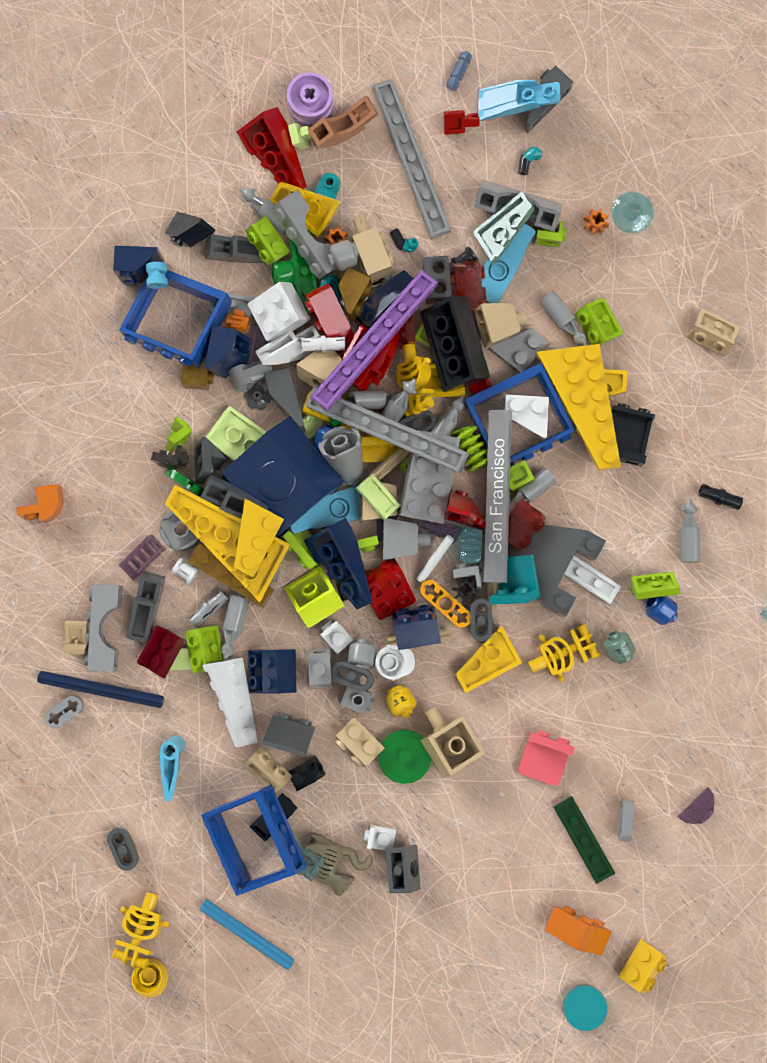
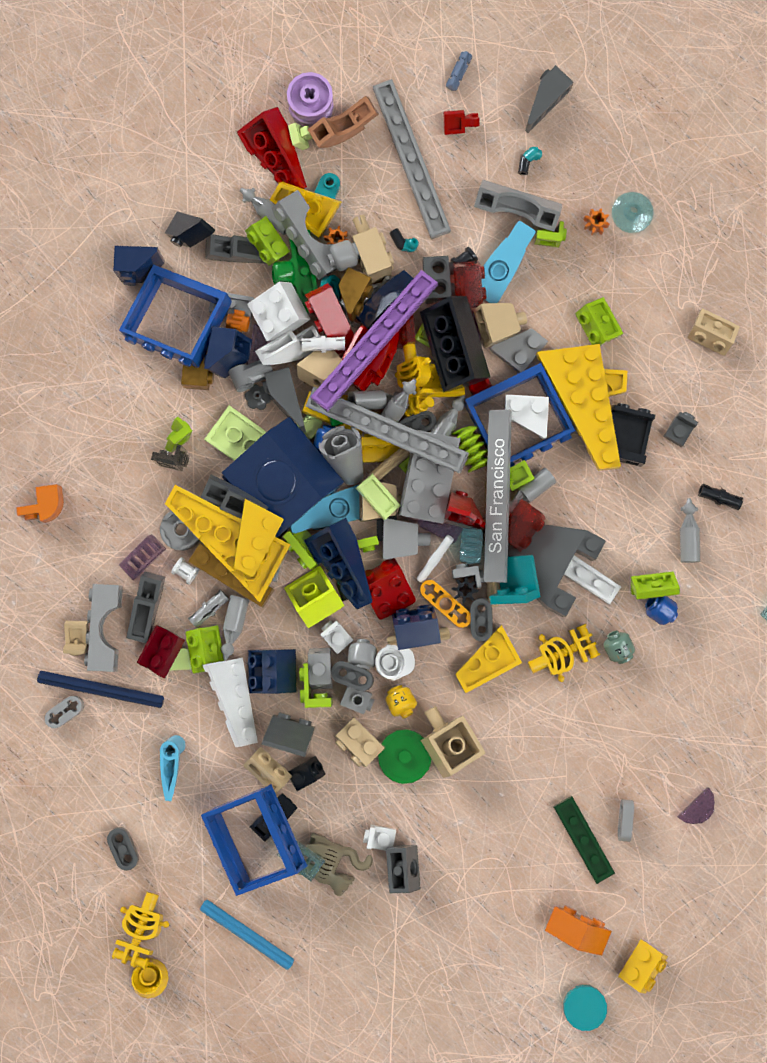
medium azure wheel [146,262,168,289] -> none
green tile [164,467,204,496] -> none
dark grey slope [195,437,226,484] -> none
wing [473,191,535,264] -> none
medium azure piece [479,80,560,121] -> none
coral bracket [518,730,575,786] -> none
light grey wheel [540,292,587,346] -> none
none -> lime bracket [299,663,333,708]
none -> dark grey bracket [663,412,699,447]

